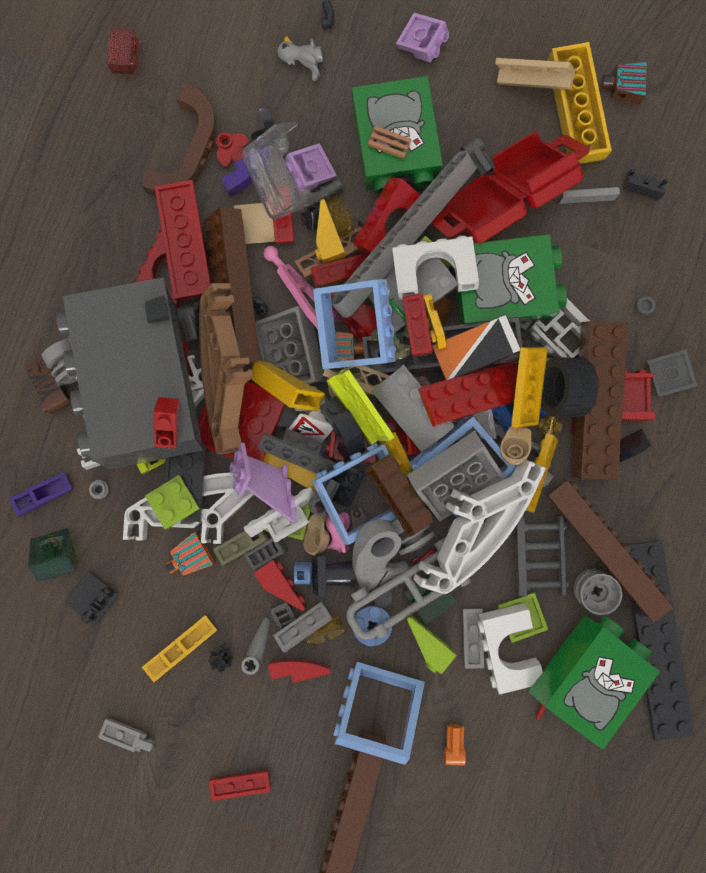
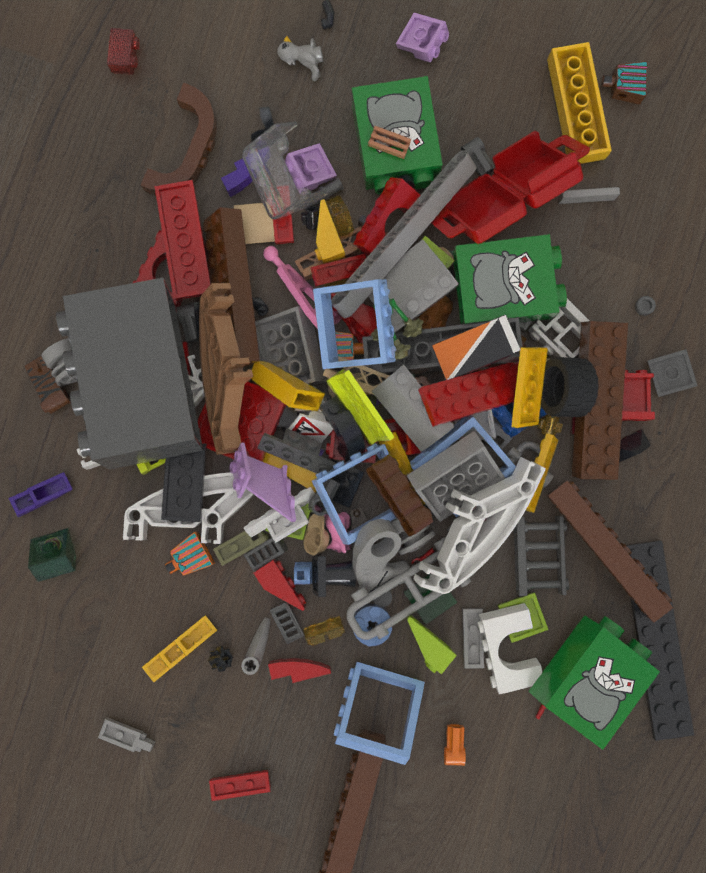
black hinge [64,571,119,626] -> none
light grey plate [89,480,109,499] -> none
black slope [145,296,169,323] -> none
lime plate [145,475,200,530] -> none
red slope [153,397,180,449] -> none
red plate [216,132,249,167] -> none
light grey tile [273,601,333,653] -> none
white arch [392,236,479,300] -> none
red plate [403,293,432,356] -> none
yellow wing [423,294,446,349] -> none
tan fence [495,58,575,90] -> none
tan cap [500,427,531,465] -> none
light grey wheel [573,568,622,615] -> none
black hinge [623,169,669,200] -> none

